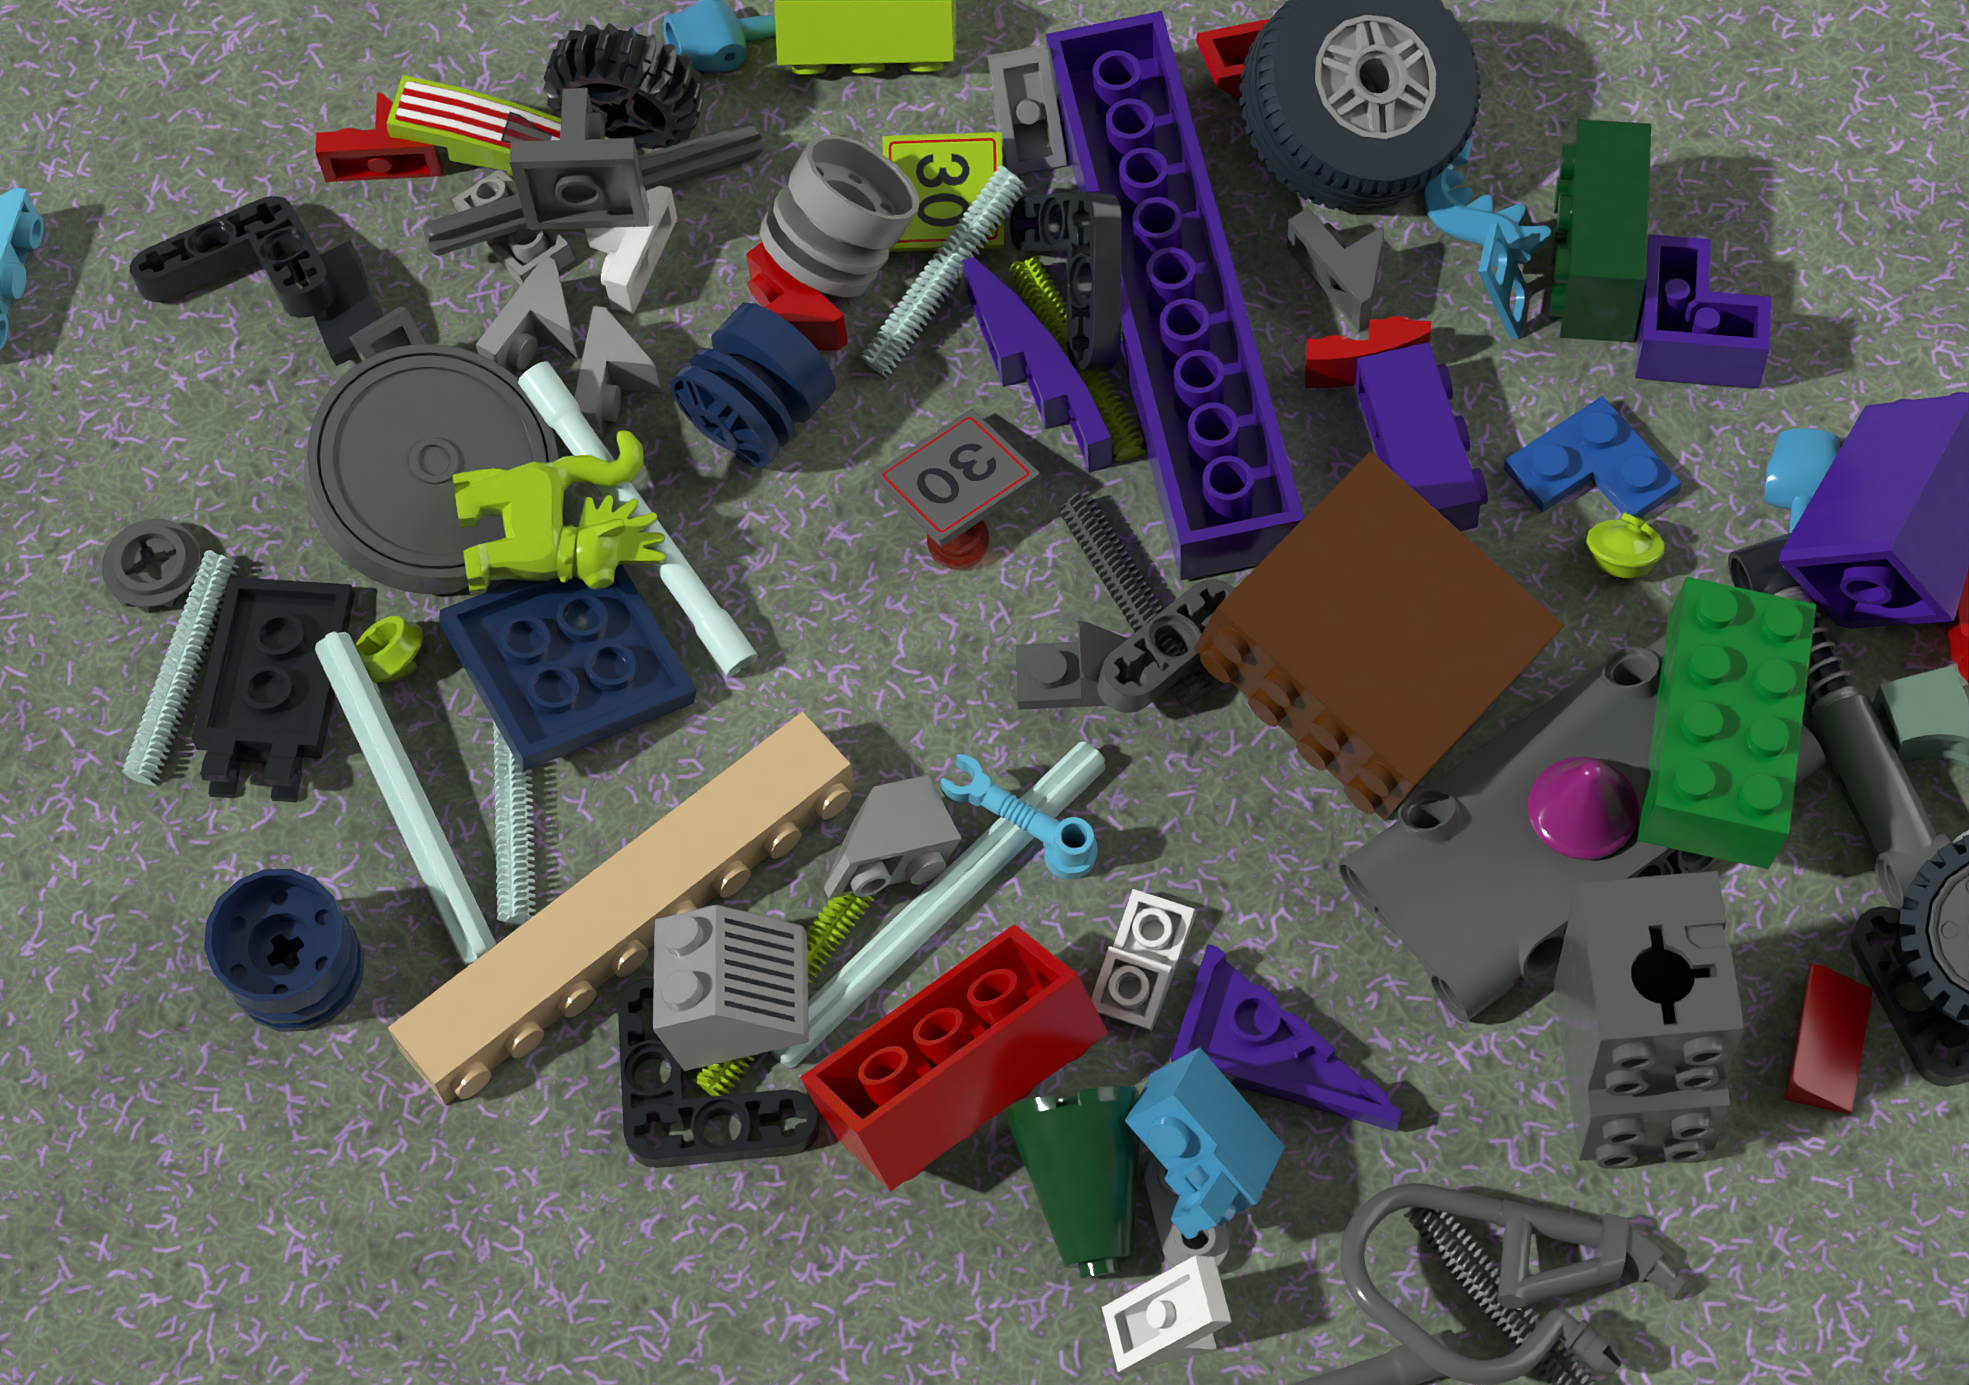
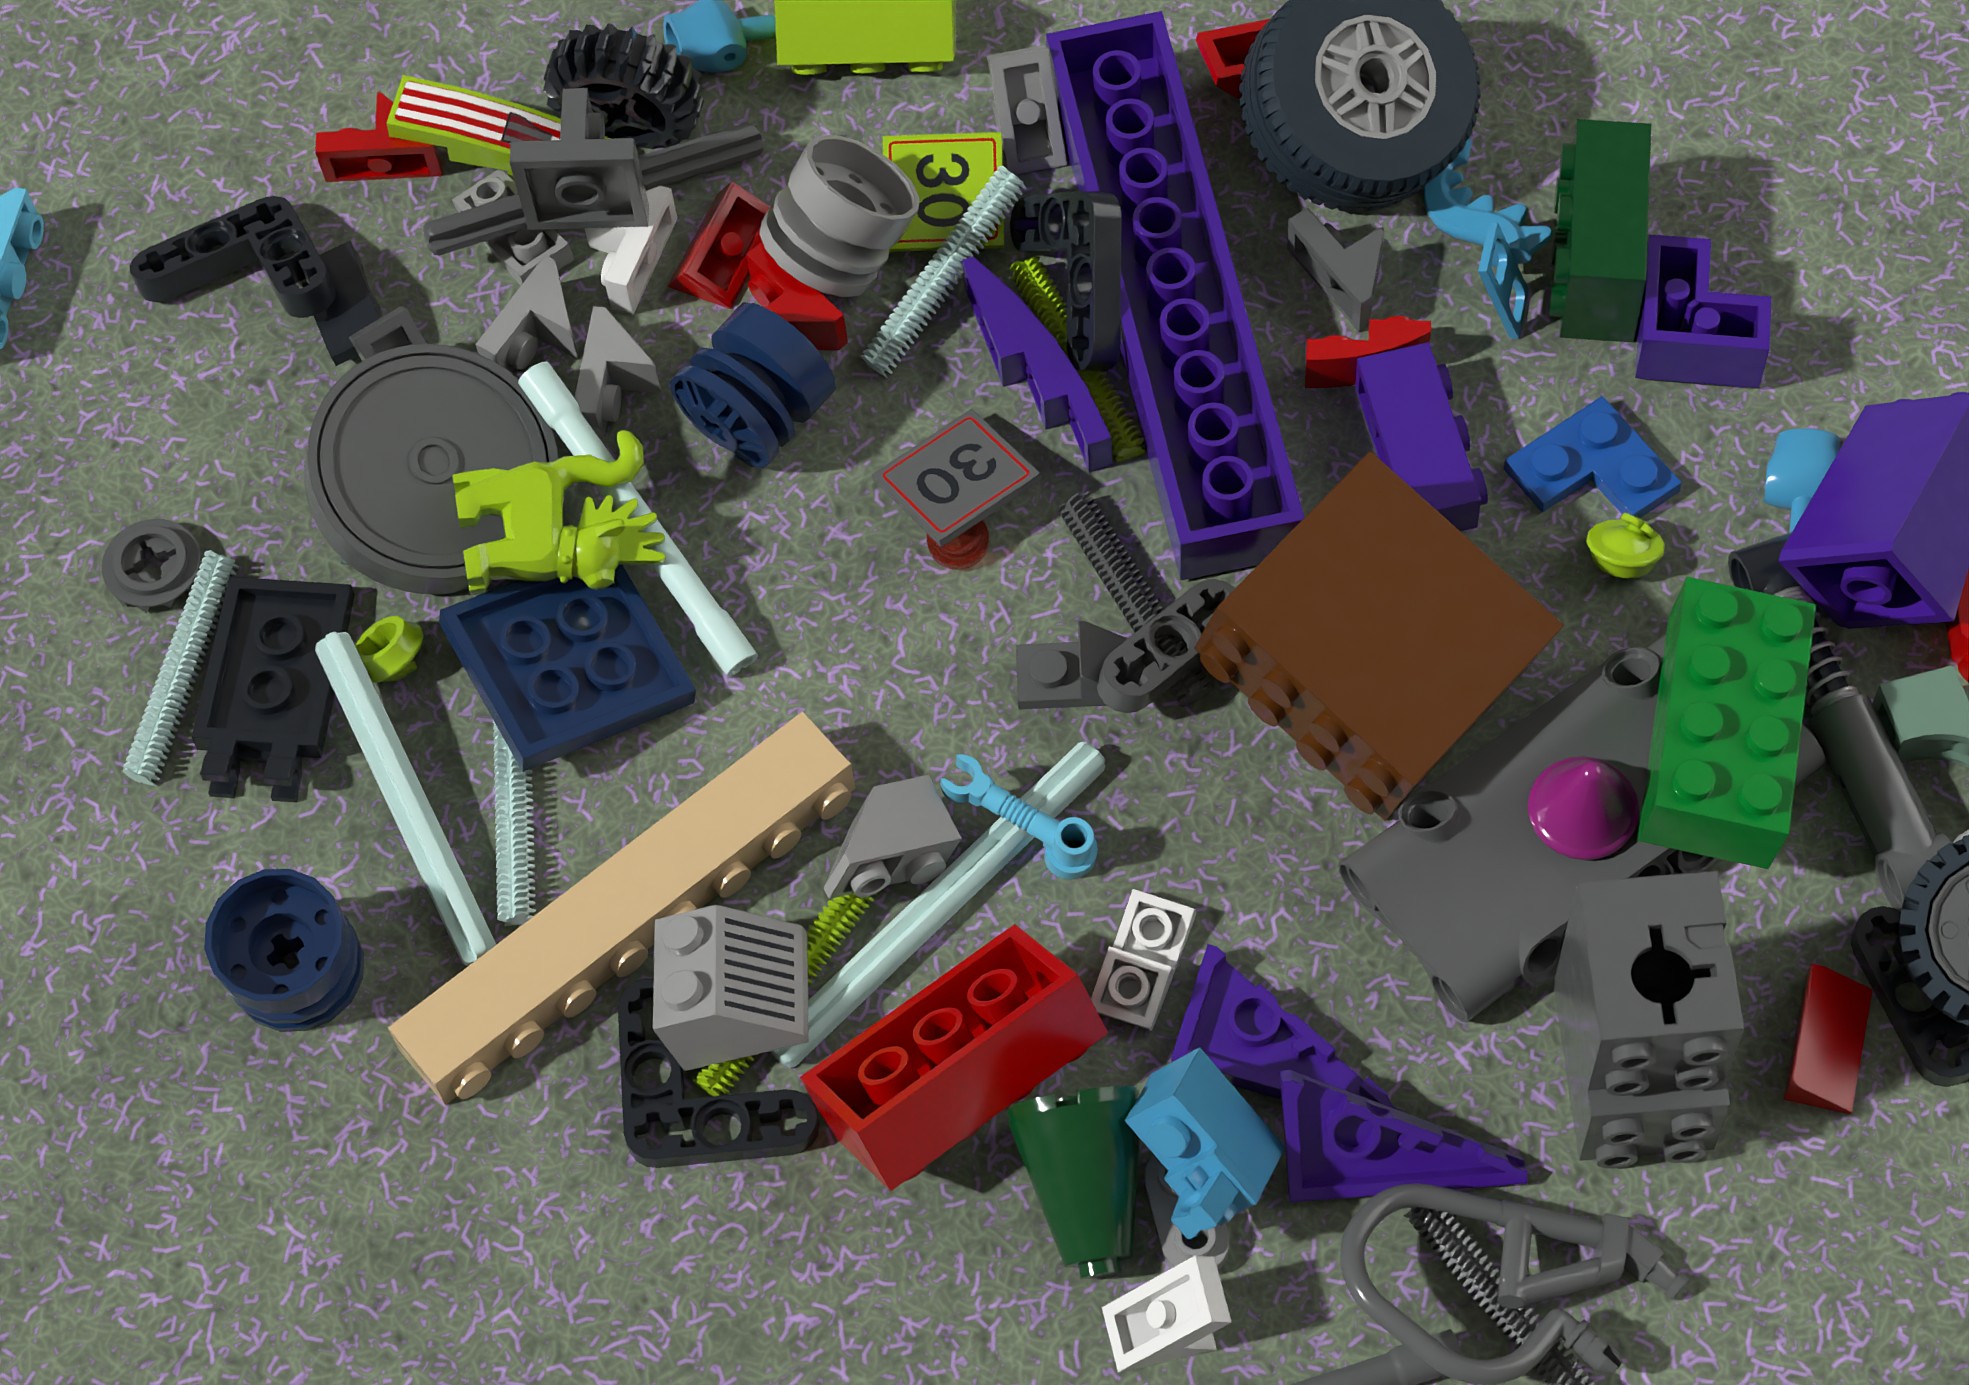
none -> red slope [667,181,771,309]
none -> dark purple wing [1280,1070,1528,1202]

